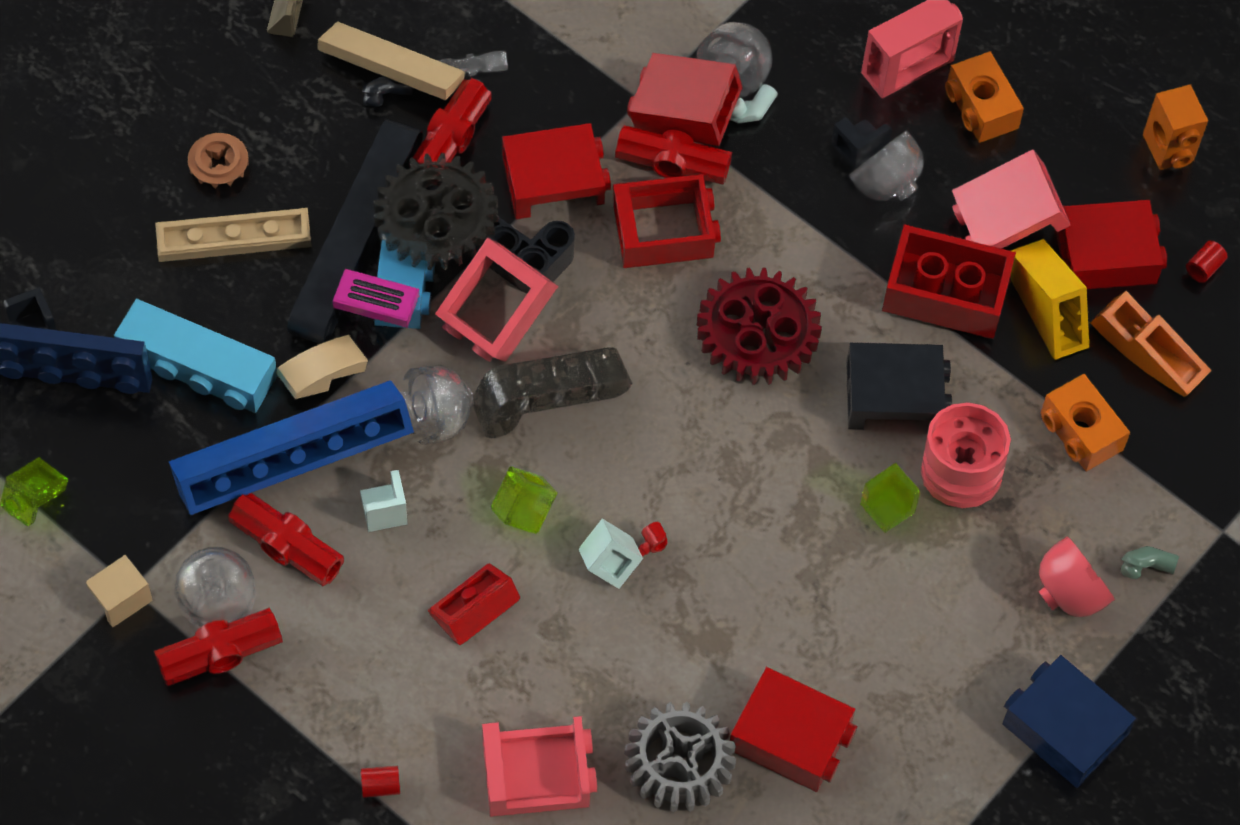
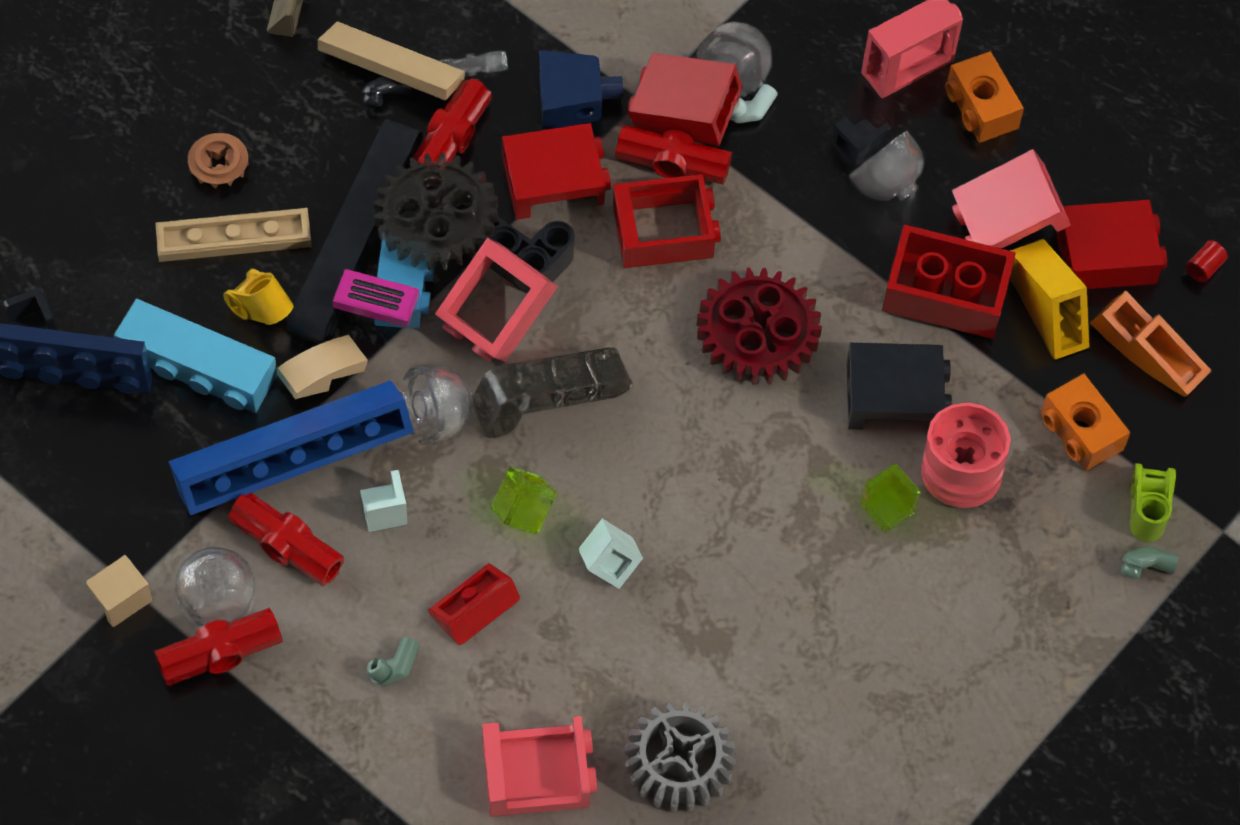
clear neon green bracket [0,457,68,526] -> none
red hinge [361,765,400,798] -> none
red hand [638,522,668,557] -> none
red brick [730,666,858,792] -> none
dark blue brick [1002,655,1136,788] -> none
coral cylinder [1038,536,1115,618] -> none
orange brick [1143,84,1208,170] -> none
none -> yellow piece [223,269,293,325]
none -> sand green arm [366,637,420,686]
none -> dark blue torso [539,50,623,130]
none -> lime piece [1129,463,1176,542]

